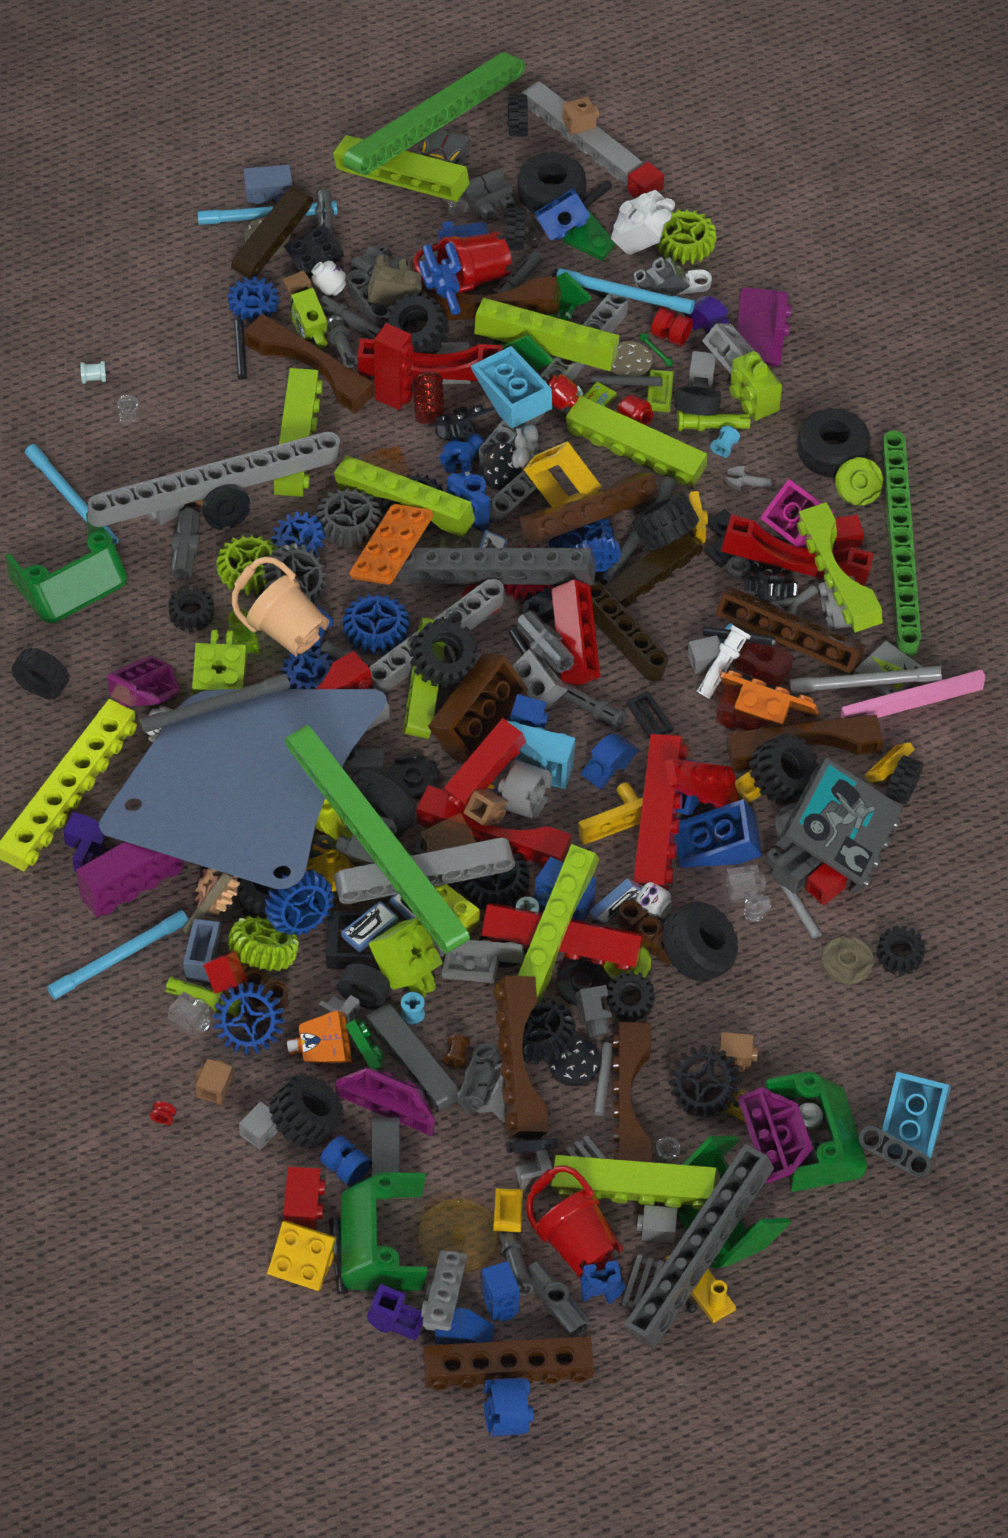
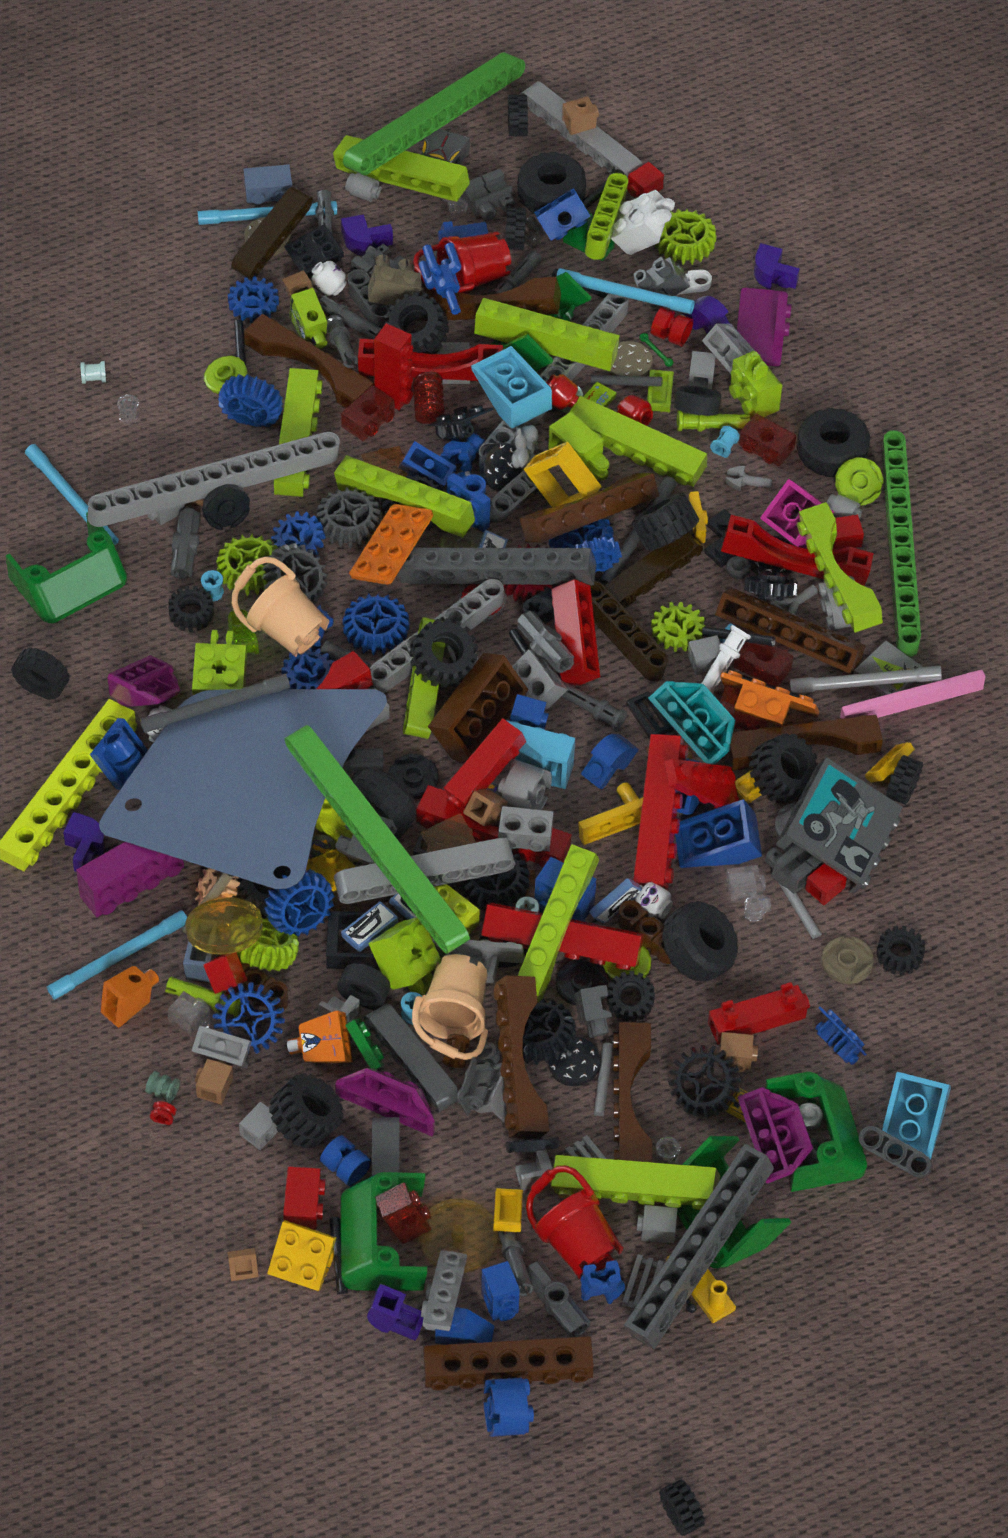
none -> blue plate [90,718,148,790]
none -> orange torso [101,966,159,1028]
none -> sand green bush [145,1071,180,1104]
none -> clear yellow piece [185,897,263,955]
none -> light grey panel [192,1025,252,1069]
none -> medium azure bush [201,570,224,601]
none -> lime wheel [204,356,248,394]
none -> blue gear [218,374,283,427]
none -> medium nougat tile [227,1248,259,1281]
none -> dark purple brick [341,214,393,256]
none -> clear red brick [341,385,395,441]
none -> light grey brick [345,173,381,202]
none -> clear red brick [375,1182,432,1244]
none -> blue slope [398,441,456,487]
none -> light nougat piece [412,954,488,1060]
none -> light grey brick [498,806,554,852]
none -> lime hinge [548,412,609,481]
none -> lime beam [585,173,628,260]
none -> teal wedge [648,681,735,764]
none -> lime gear [651,602,705,652]
none -> black tyre [659,1479,705,1536]
none -> red brick [708,982,810,1045]
none -> clear red brick [739,413,796,467]
none -> dark purple brick [754,243,800,290]
none -> blue hinge [815,1007,867,1065]
none -> light grey brick [827,494,862,519]

